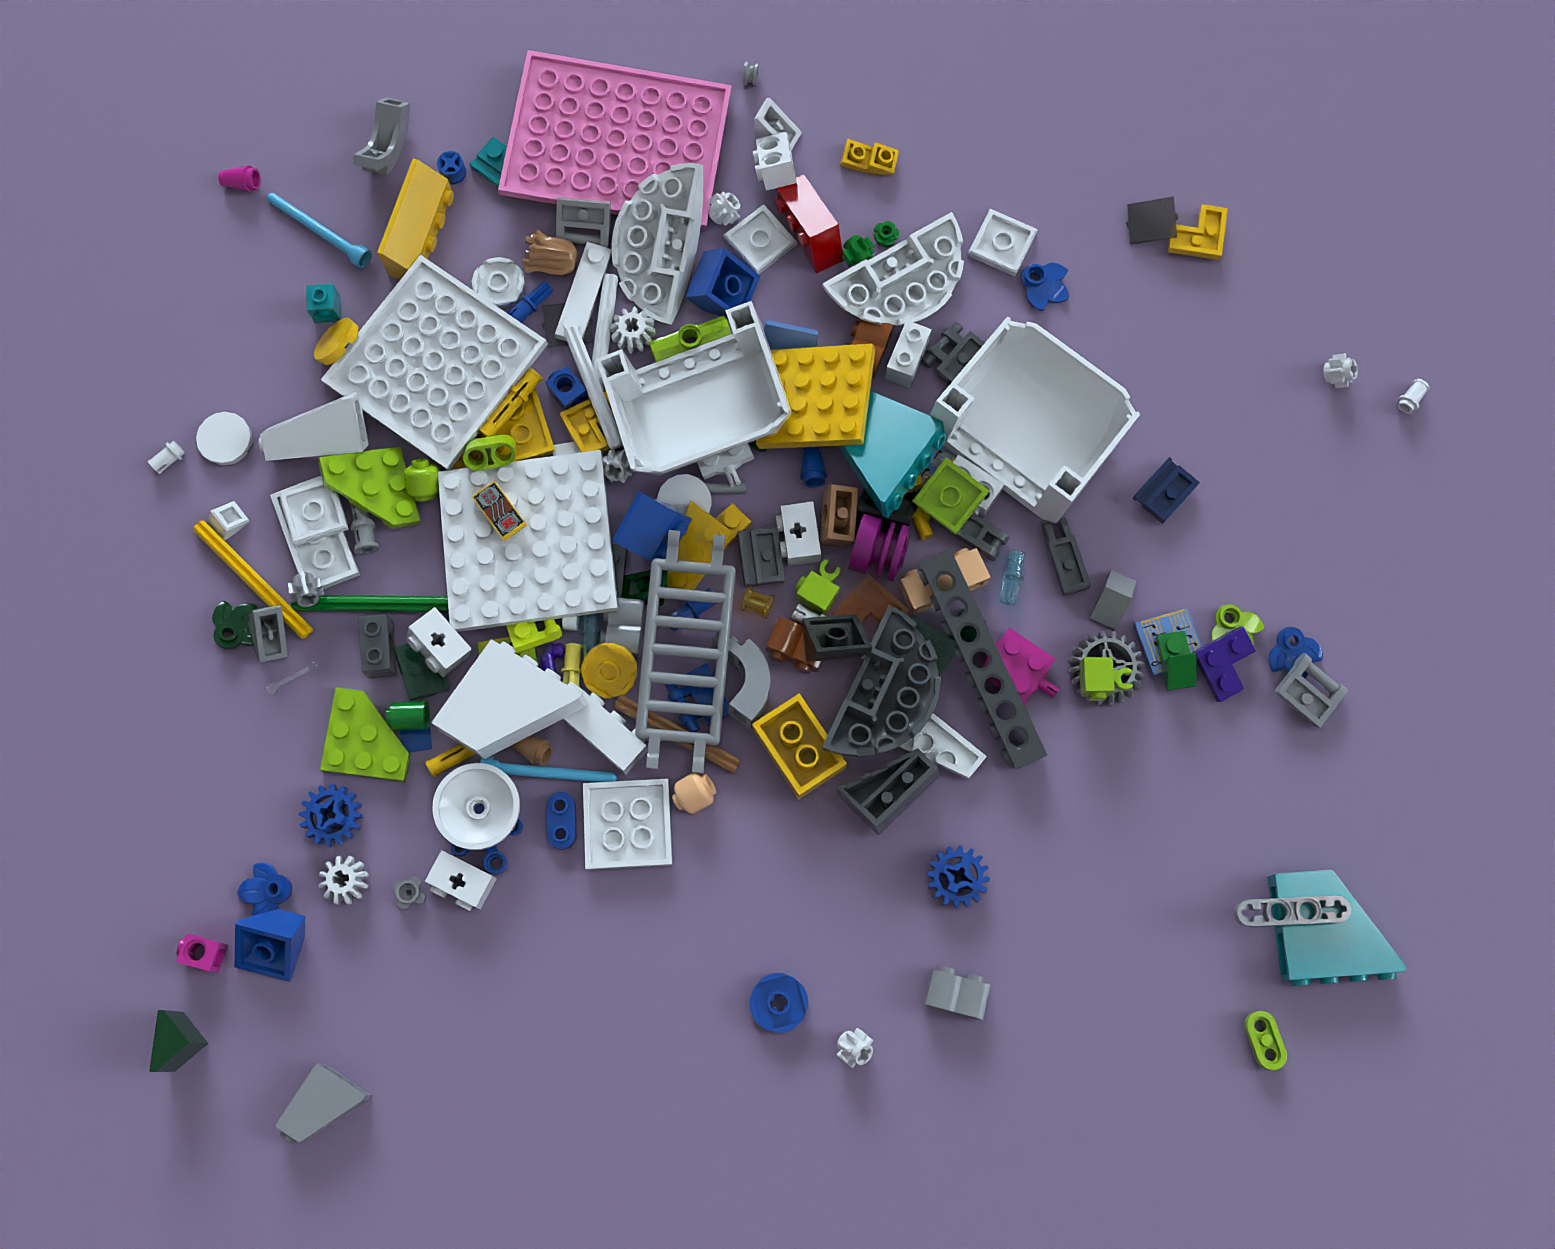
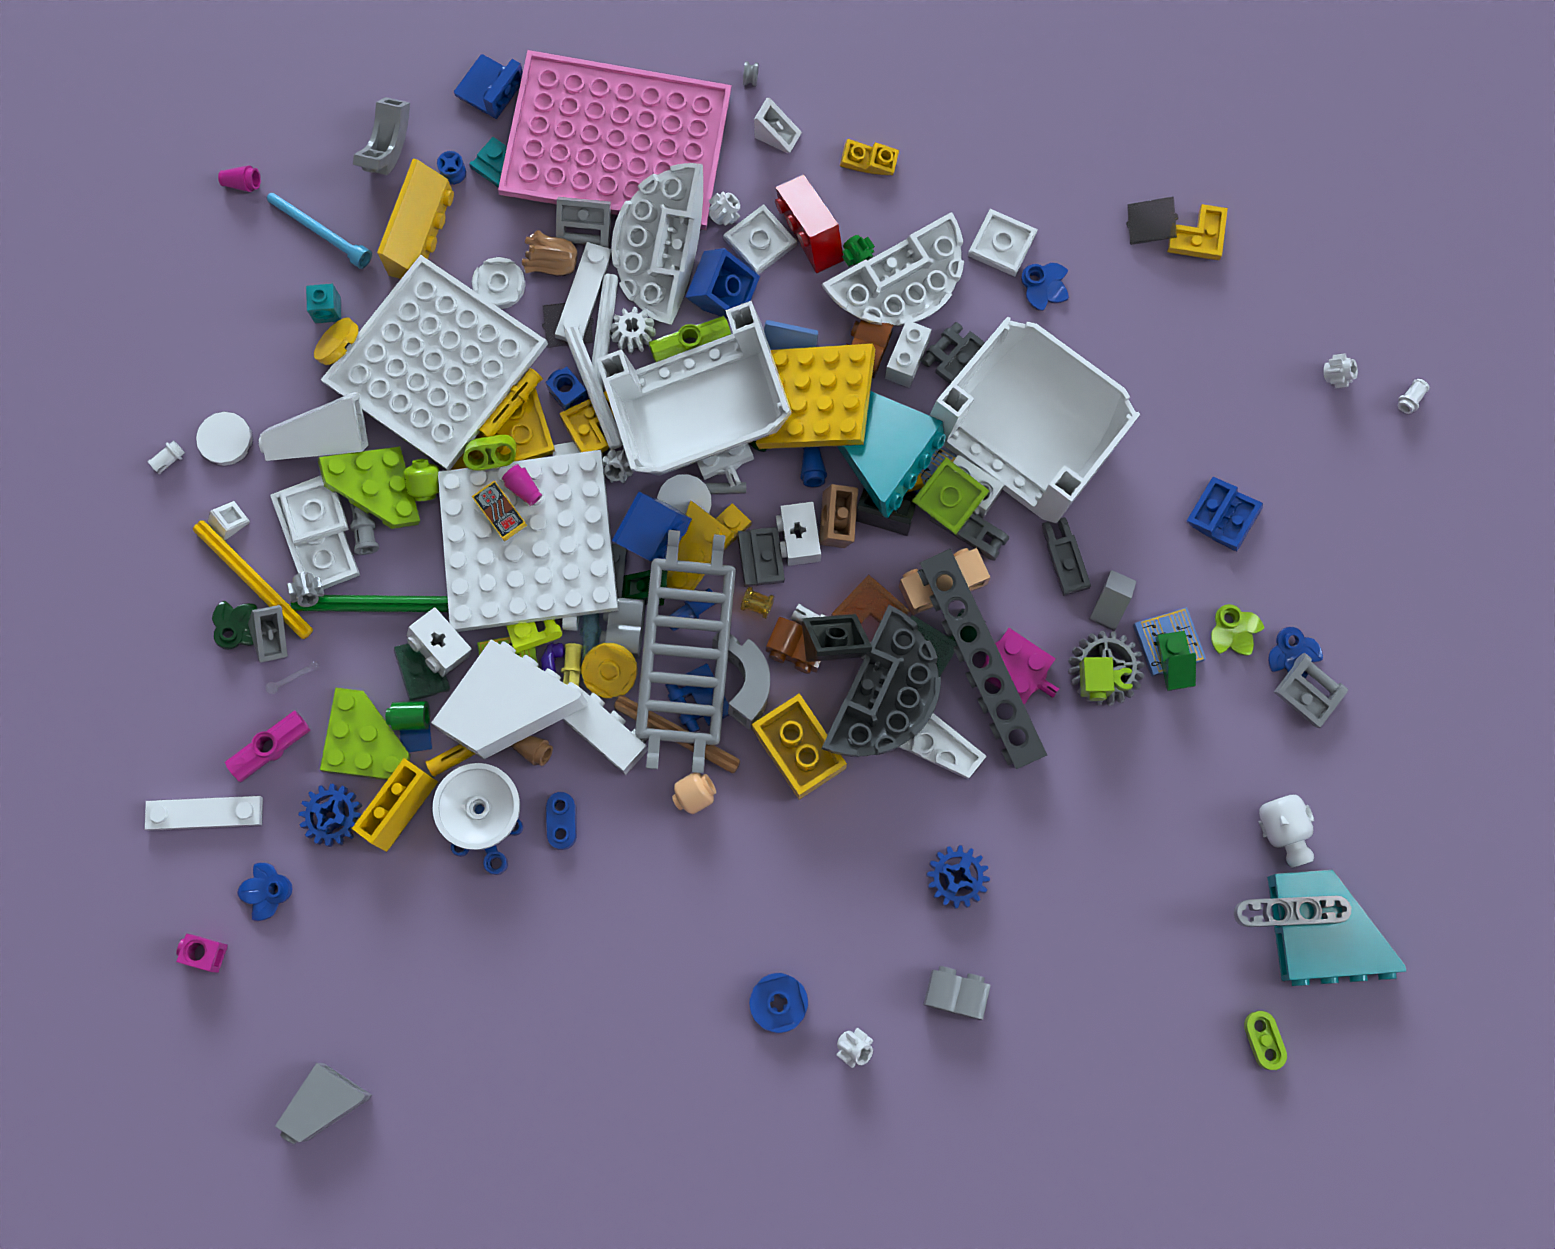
dark green slope [149,1010,208,1072] -> none
blue slope [234,909,306,982] -> none
white gear [318,856,369,905] -> none
dark grey brick [358,614,397,679] -> none
light grey plate [393,876,426,909] -> none
white brick [425,850,497,911] -> none
medium azure piece [480,756,617,782] -> none
blue axle [507,281,553,323] -> none
white plate [583,779,672,870] -> none
white brick [753,132,797,191] -> none
lime brick [795,559,841,615] -> none
dark grey wedge [836,748,939,836] -> none
magenta wheel [848,513,910,582] -> none
green plate [874,221,899,247] -> none
yellow arm [912,506,934,540] -> none
clear light blue axle [1000,549,1026,605] -> none
dark blue plate [1132,457,1200,524] -> none
dark purple plate [1192,626,1256,702] -> none
none -> white plate [145,796,263,831]
none -> dark pink piece [225,710,311,782]
none -> yellow brick [352,758,438,852]
none -> blue bracket [454,54,523,119]
none -> dark pink cone [502,464,542,506]
none -> blue slope [1187,477,1263,552]
none -> white piece [1258,795,1314,868]

